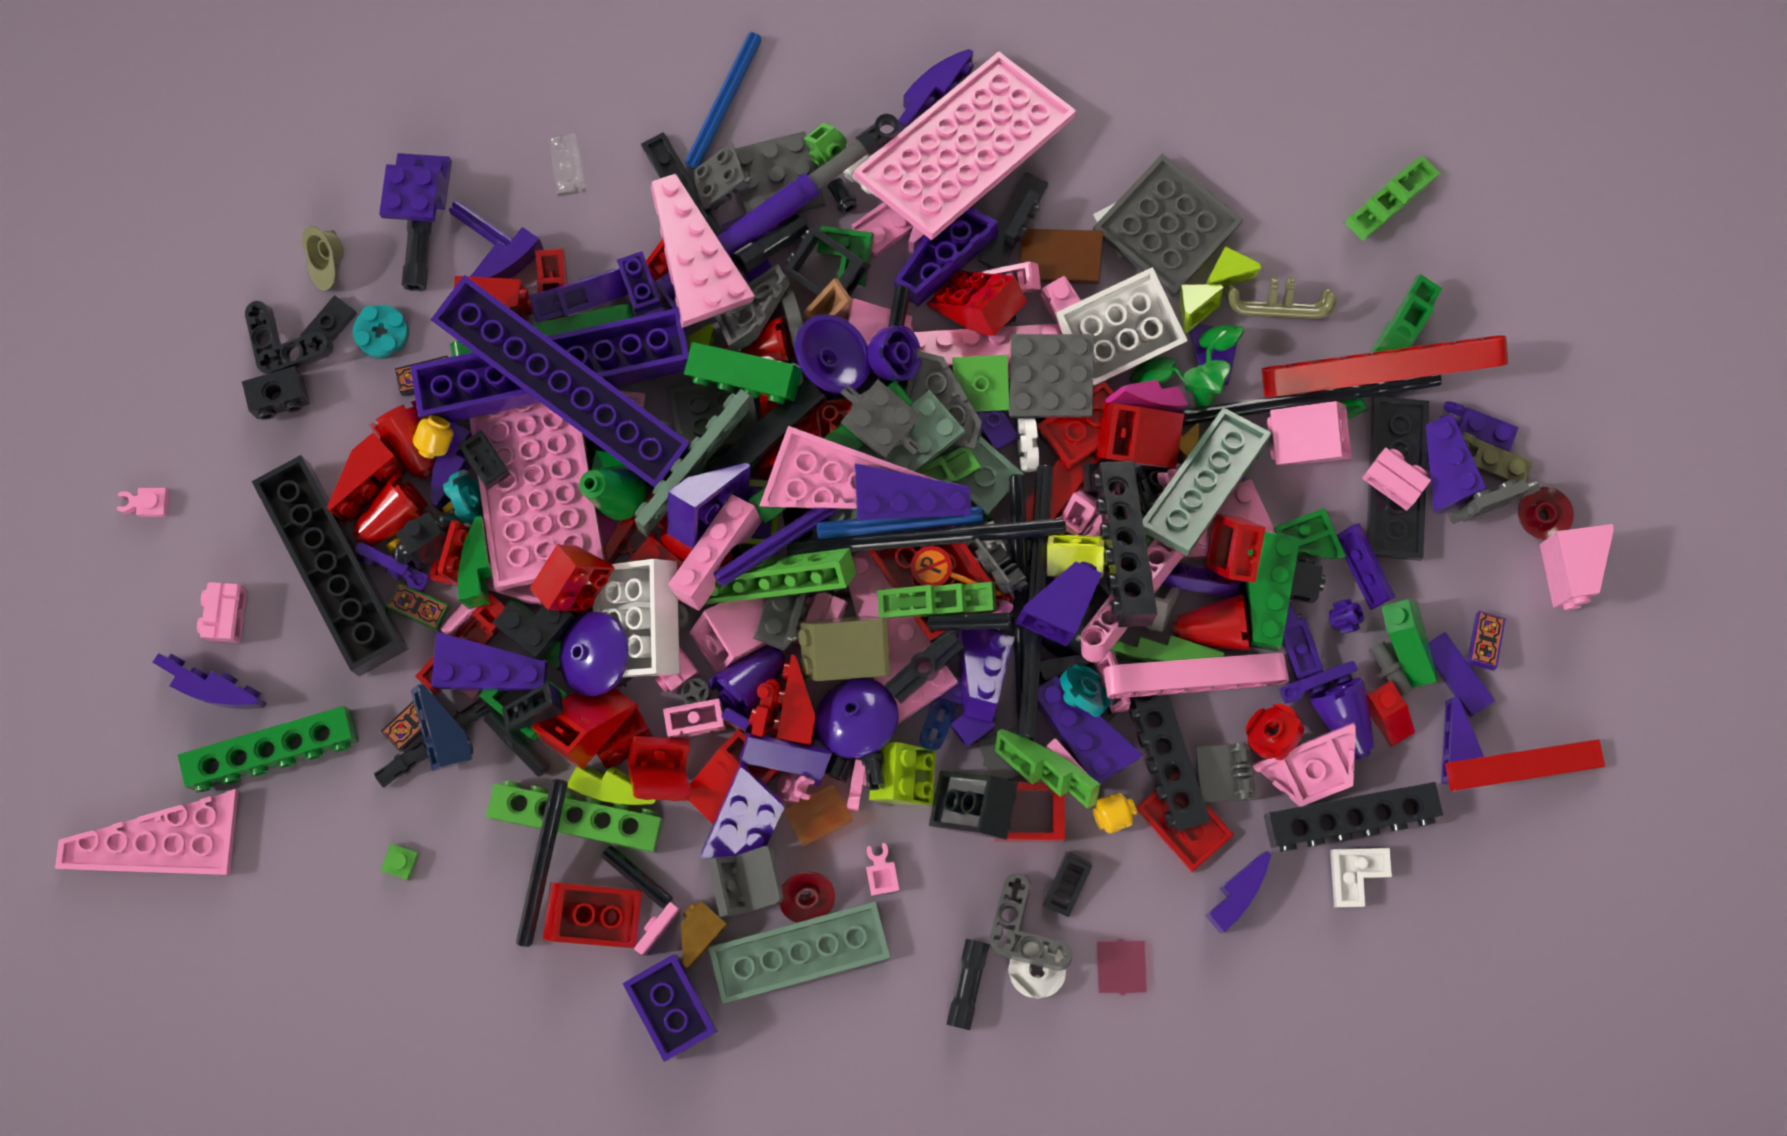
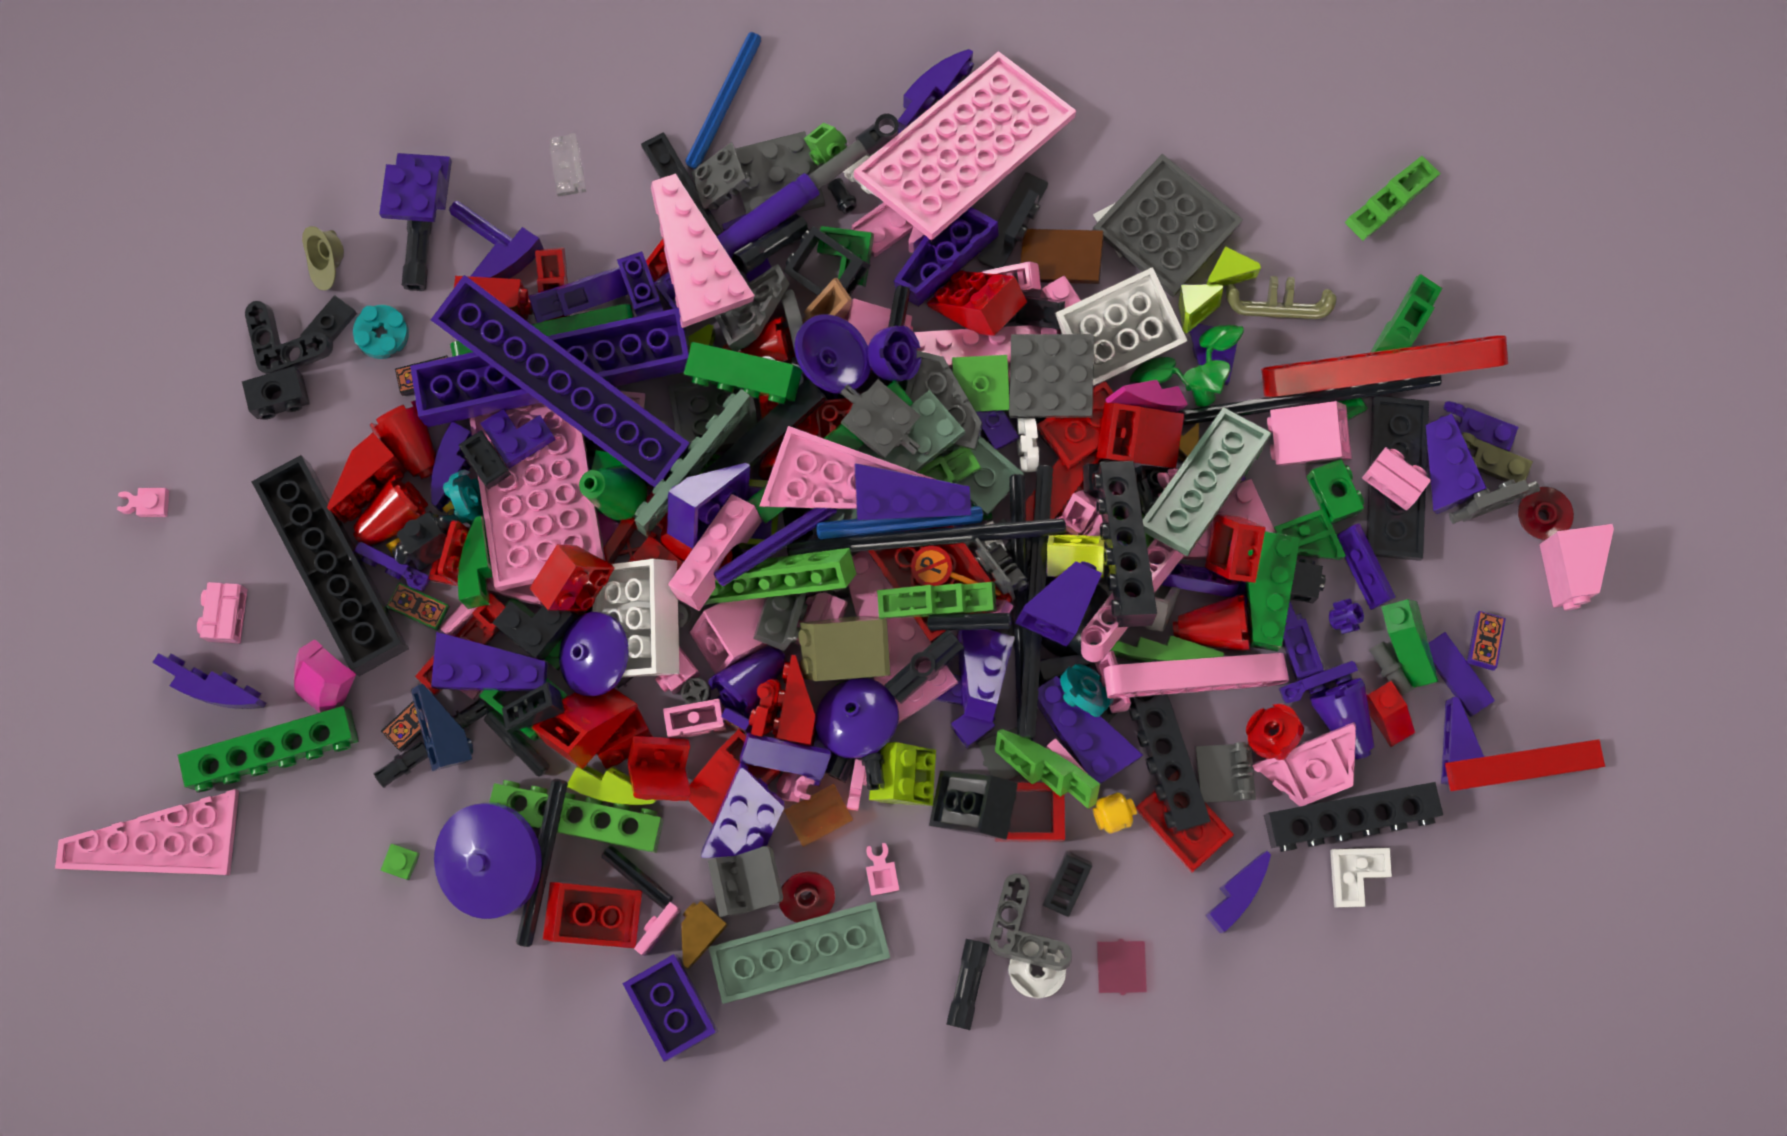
yellow head [413,415,454,459] -> none
clear blue beam [919,699,955,751] -> none
none -> dark pink slope [294,639,356,713]
none -> dark purple dish [434,803,542,919]
none -> dark purple plate [480,409,556,469]
none -> black plate [1016,296,1065,330]
none -> green brick [1306,459,1364,524]

